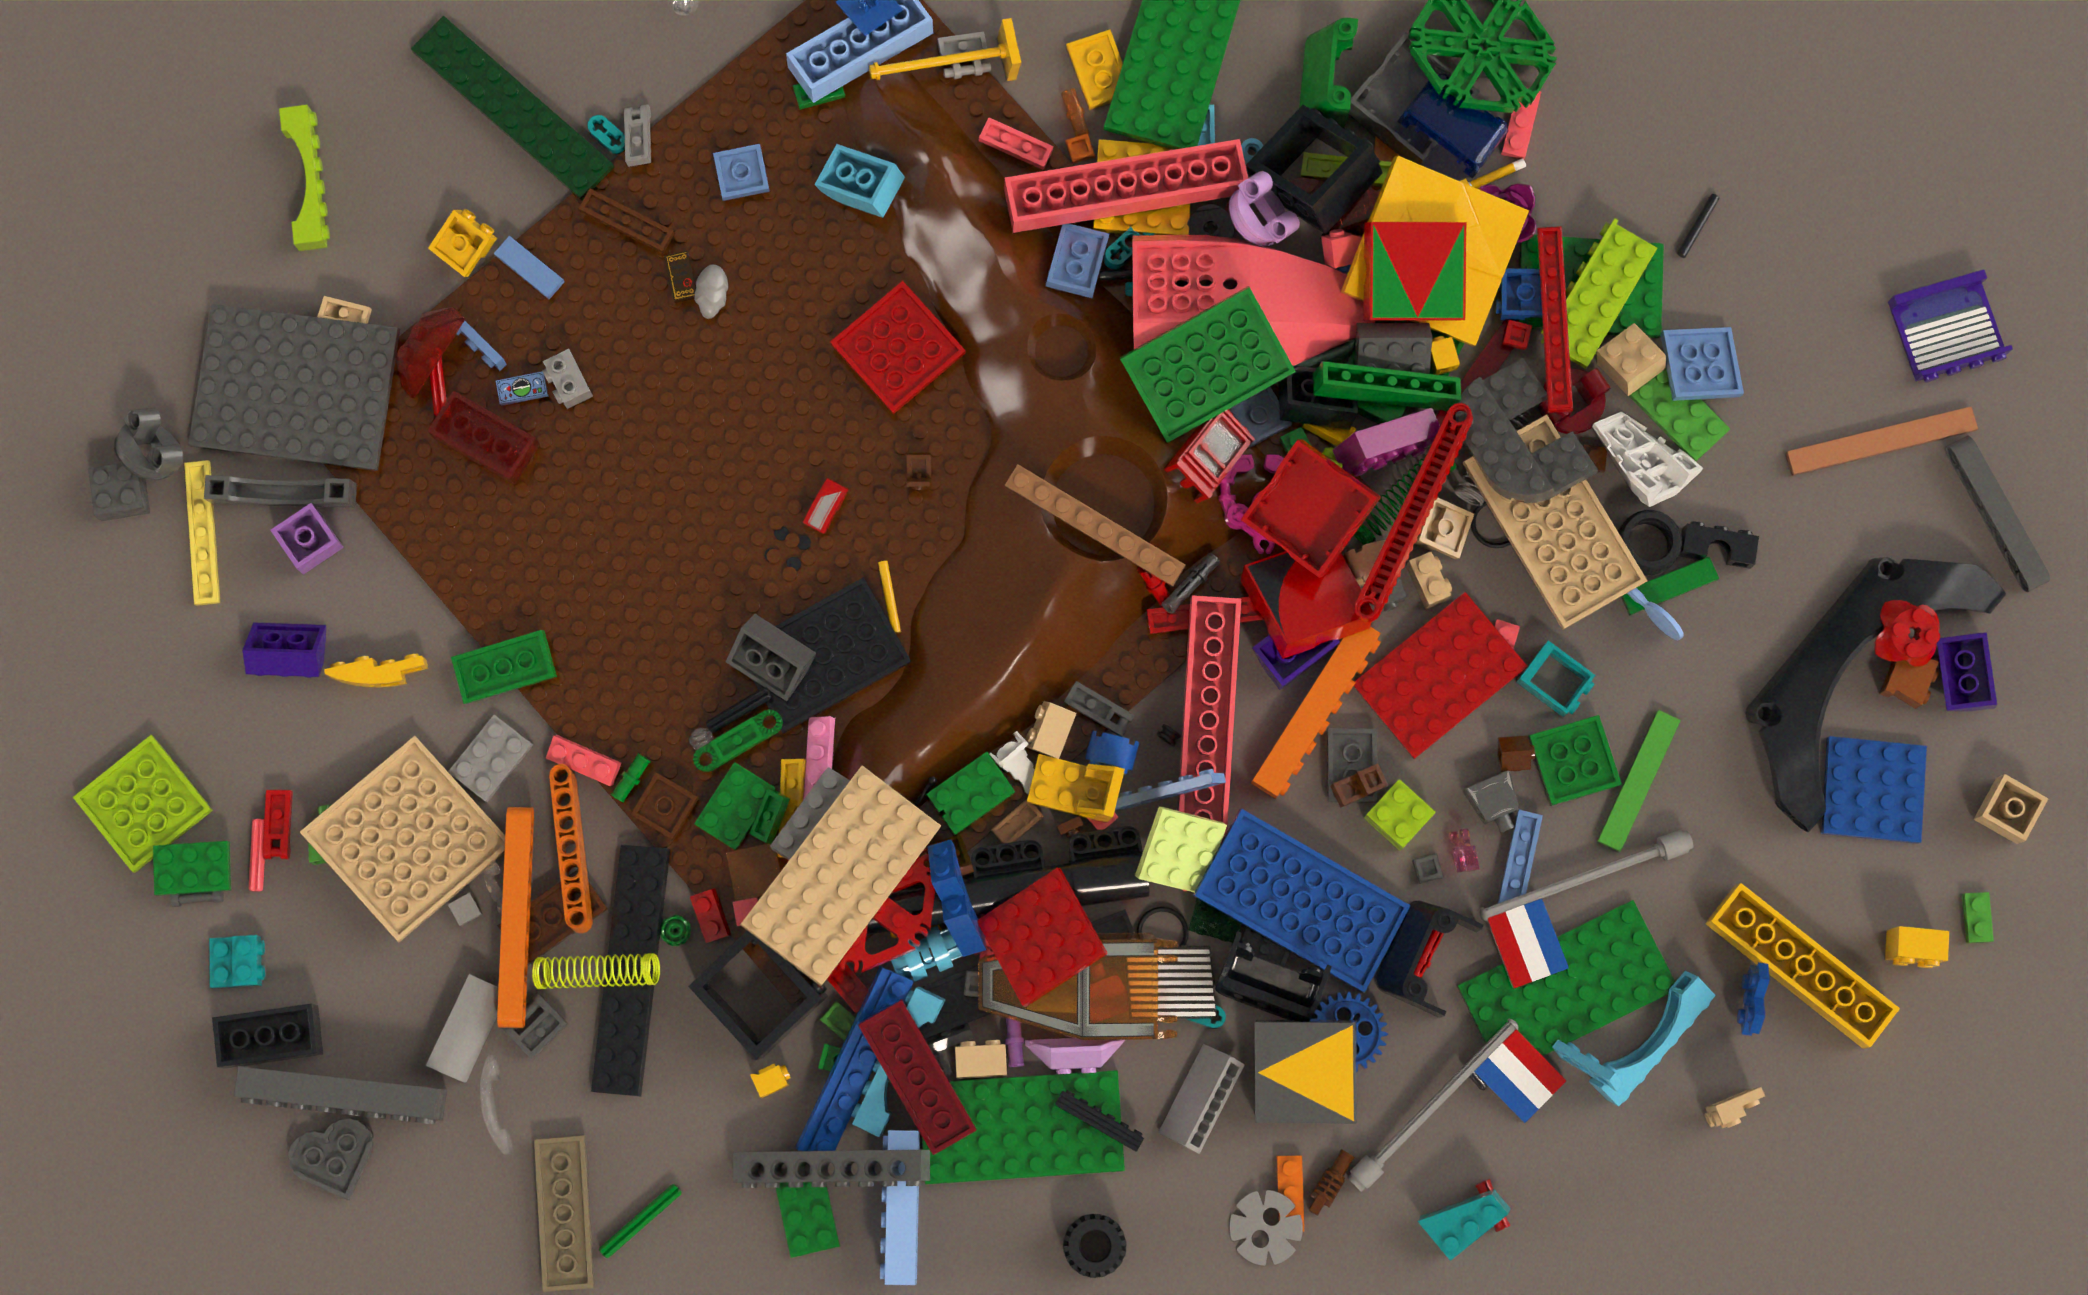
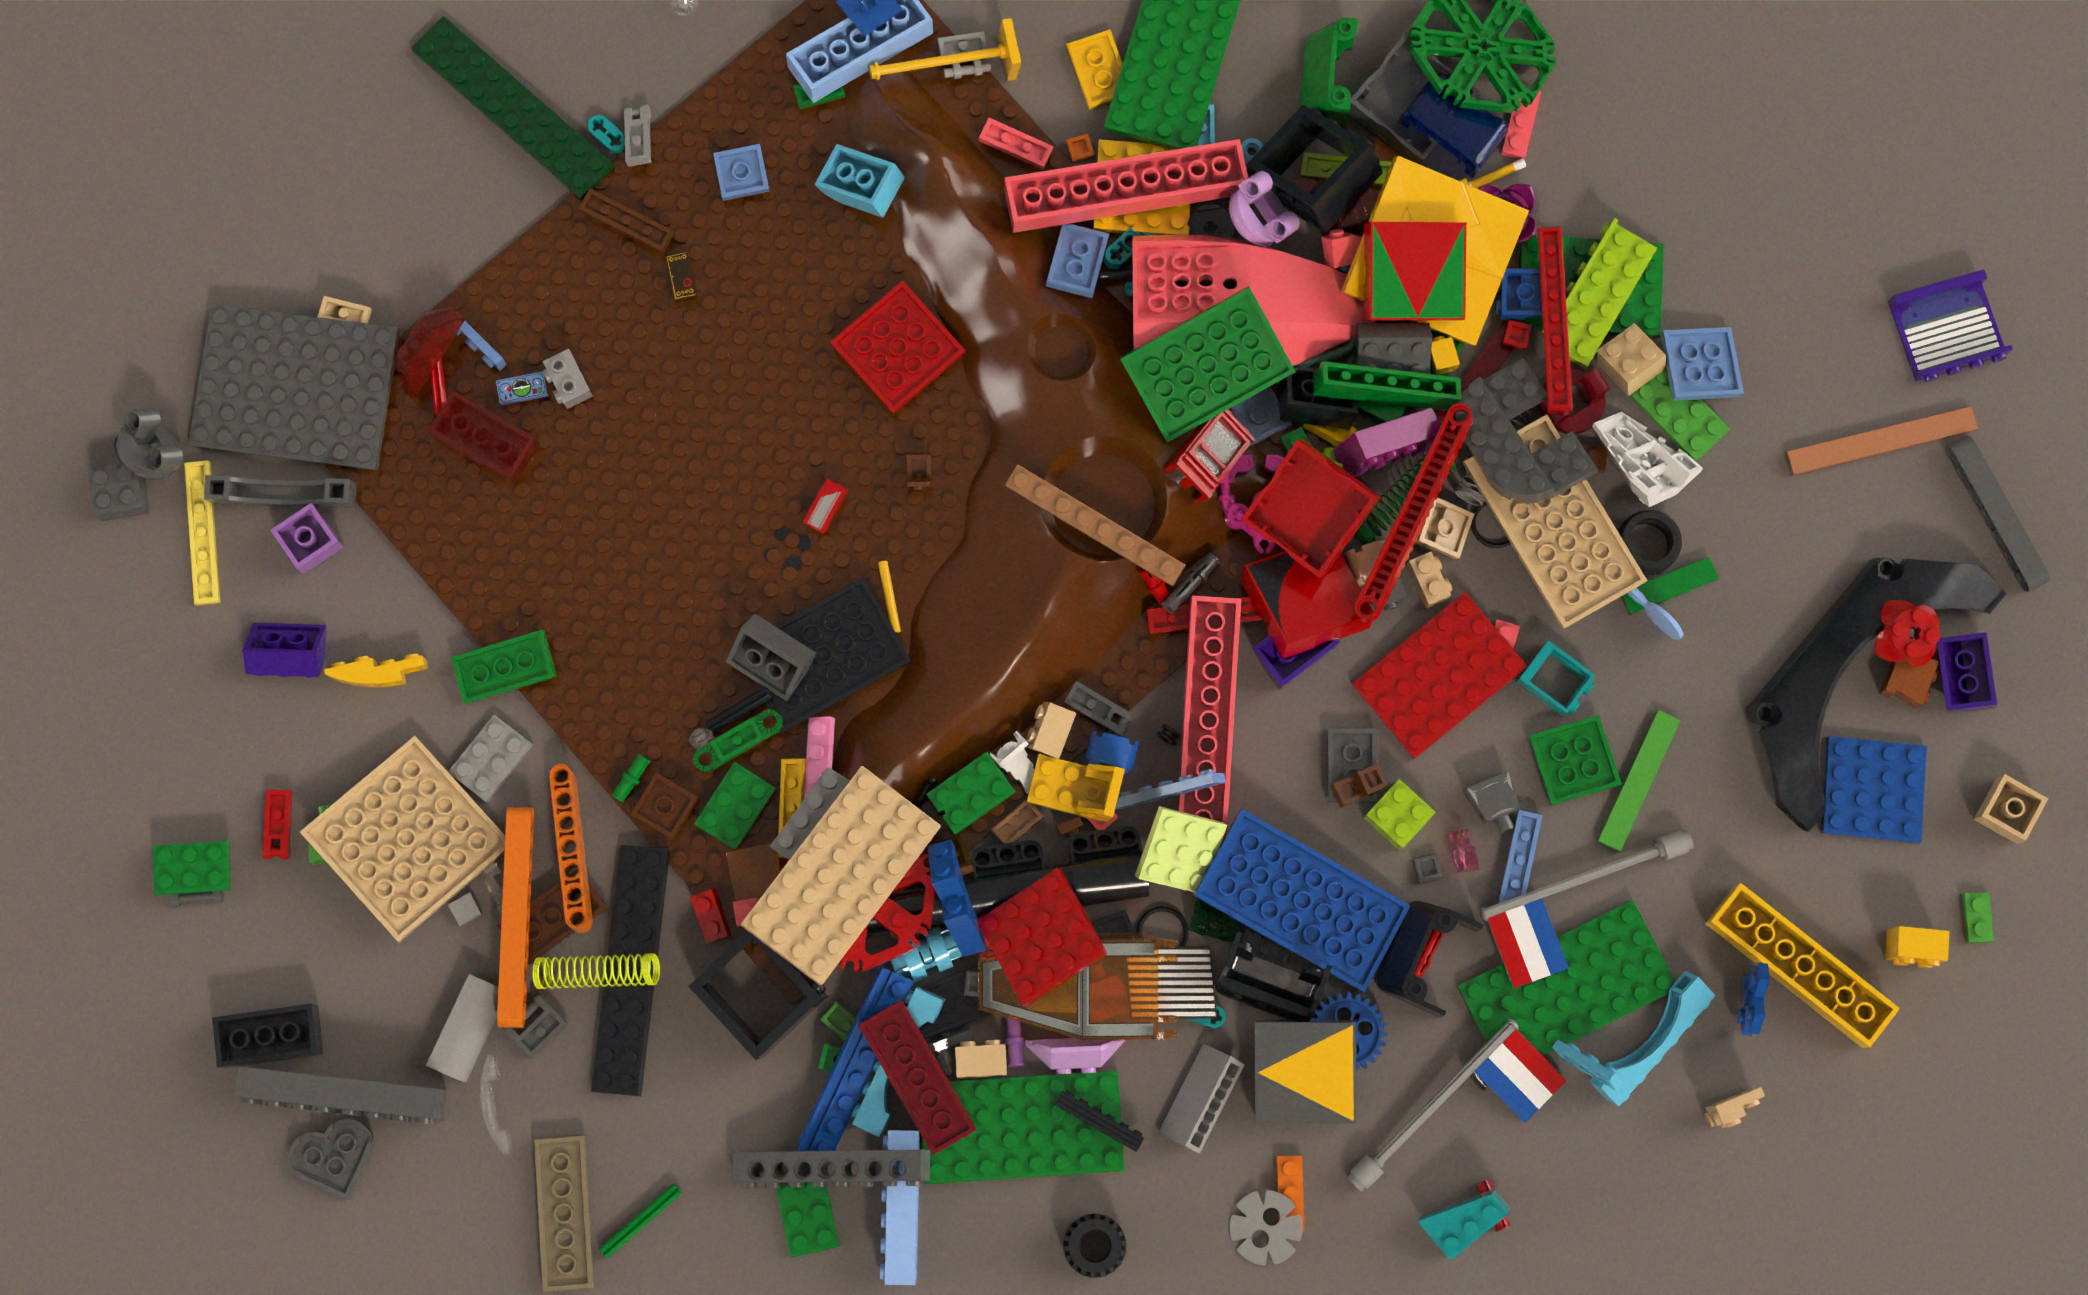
lime plate [73,735,213,873] -> none
teal plate [209,935,265,989] -> none
coral axle [248,819,265,892] -> none
lime arch [279,105,330,251] -> none
yellow plate [428,209,497,277] -> none
medium blue tile [494,236,565,299] -> none
coral plate [546,735,621,786] -> none
green plate [660,915,691,946] -> none
light grey arm [694,265,728,319] -> none
green plate [749,788,790,844] -> none
yellow window [750,1064,791,1098] -> none
red plate [827,962,868,1014] -> none
clear orange pin [1061,88,1090,137] -> none
orange brick [1251,627,1381,799] -> none
reddish brown hinge [1309,1149,1355,1216] -> none
reddish brown brick [1497,736,1535,772] -> none
black bar [1677,194,1720,258] -> none
black arch [1679,521,1759,569] -> none

